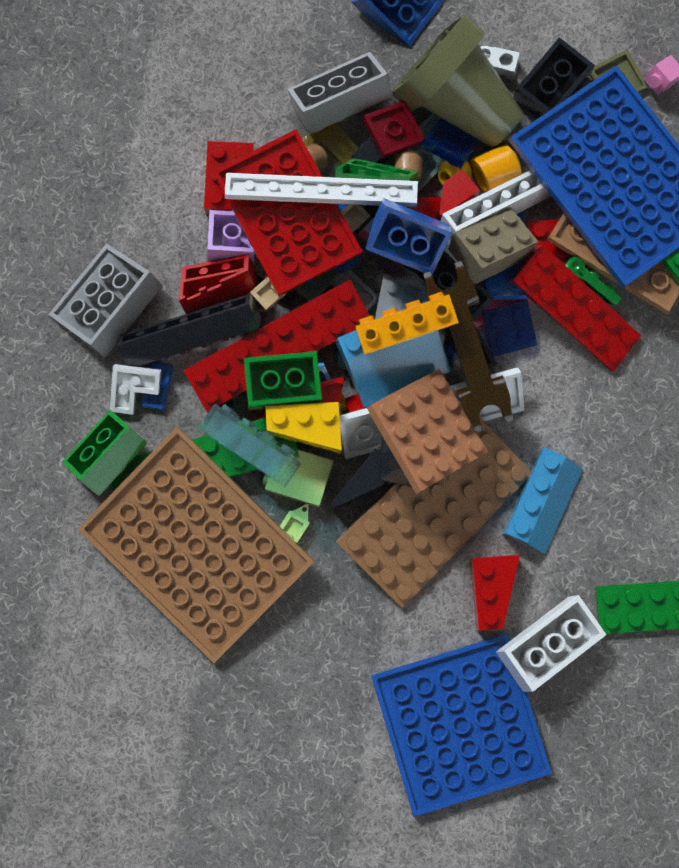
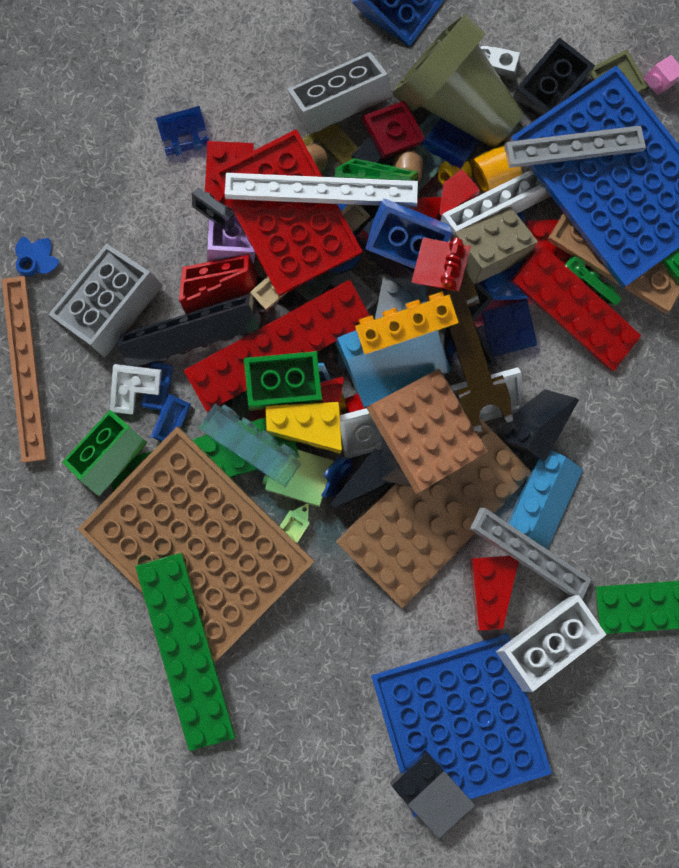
none -> nougat plate [2,276,47,463]
none -> blue plate [15,236,59,277]
none -> green plate [135,552,236,751]
none -> blue tile [150,394,191,442]
none -> clear blue plate [156,106,209,156]
none -> black plate [192,188,235,232]
none -> blue plate [321,457,353,498]
none -> black slope [390,749,475,838]
none -> red hinge [411,238,471,292]
none -> light grey plate [470,508,591,599]
none -> black slope [498,389,579,461]
none -> light grey plate [504,126,646,168]

